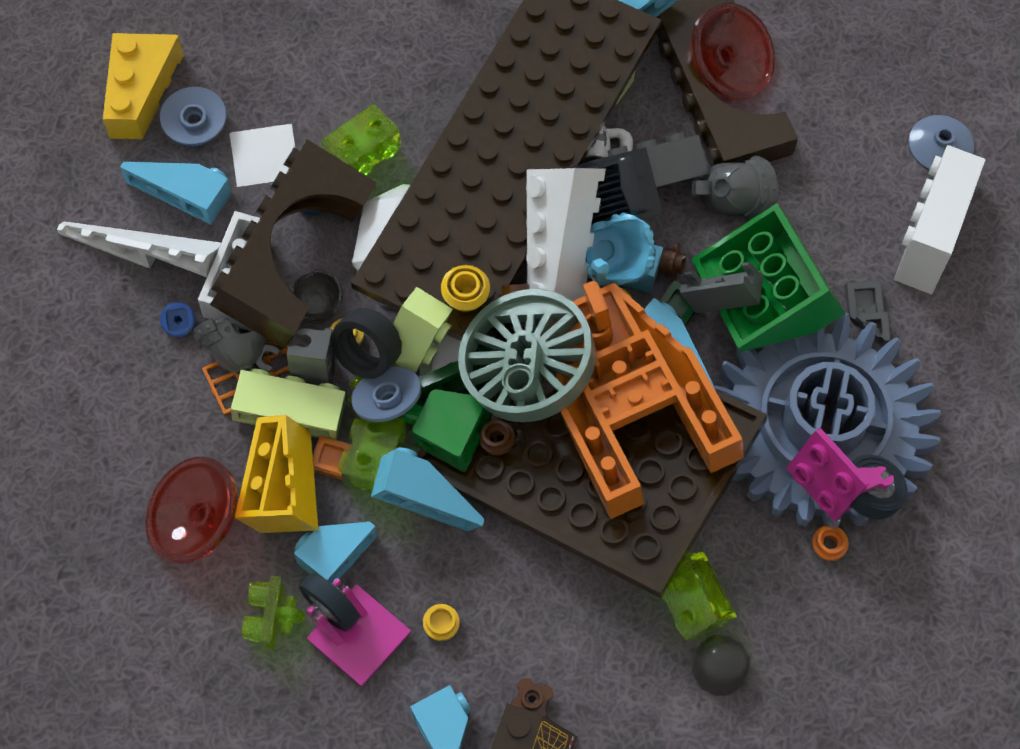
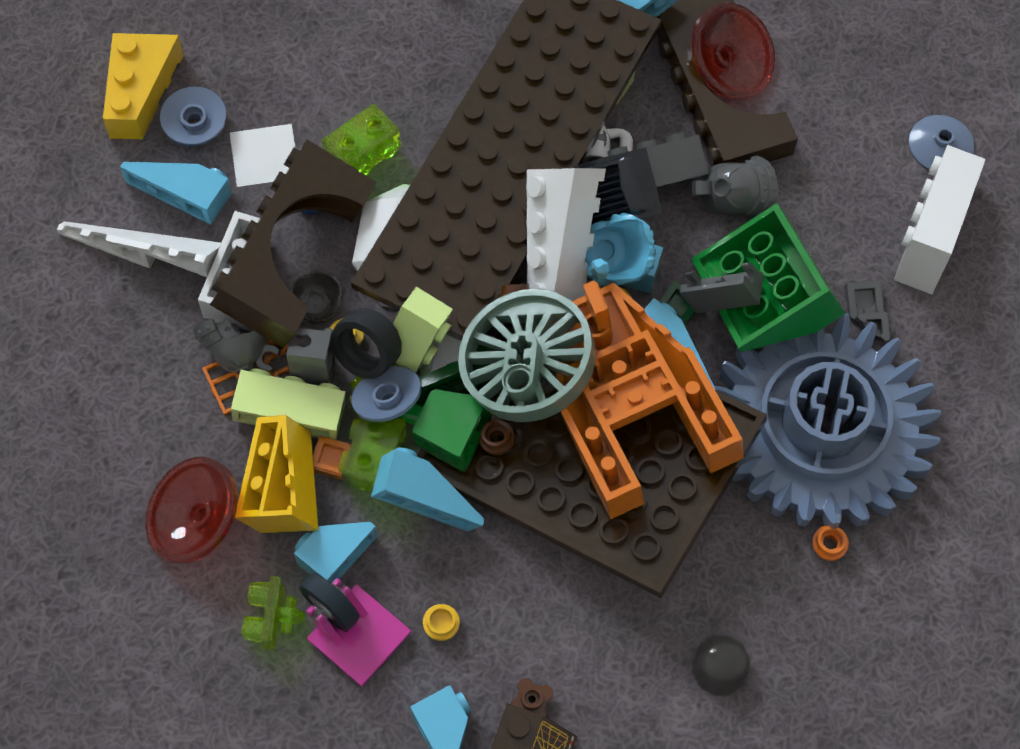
blue tile [160,302,196,337] -> none
yellow cone [441,265,490,312] -> none
reddish brown plate [660,243,686,282] -> none
clear neon green brick [662,552,737,641] -> none
dark pink plate [786,428,908,522] -> none

